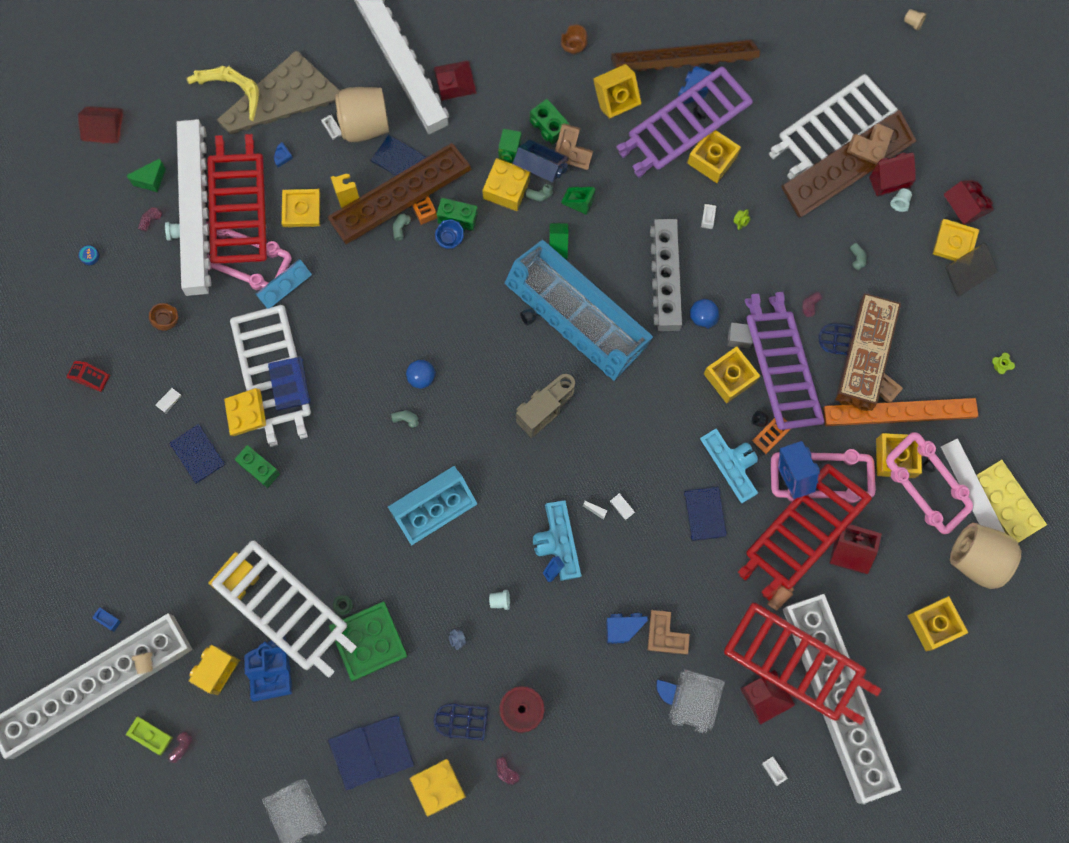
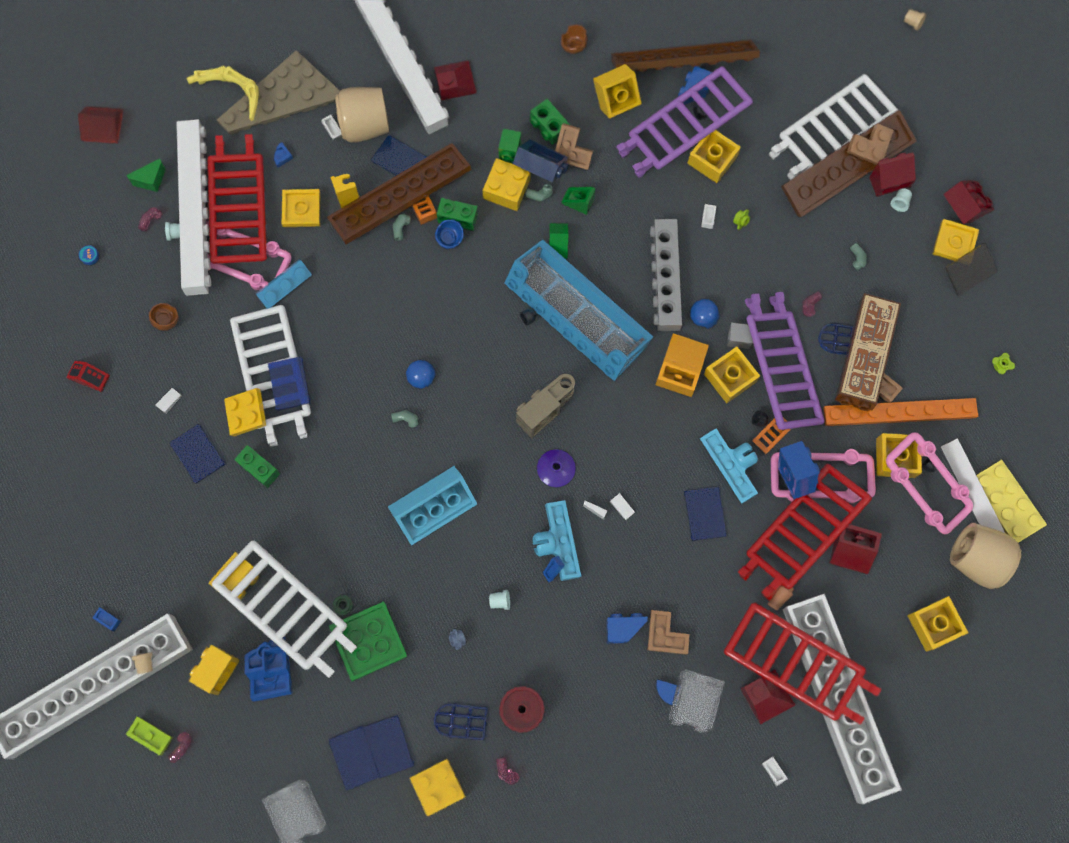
none -> dark purple dish [537,449,575,487]
none -> light orange slope [655,333,709,397]

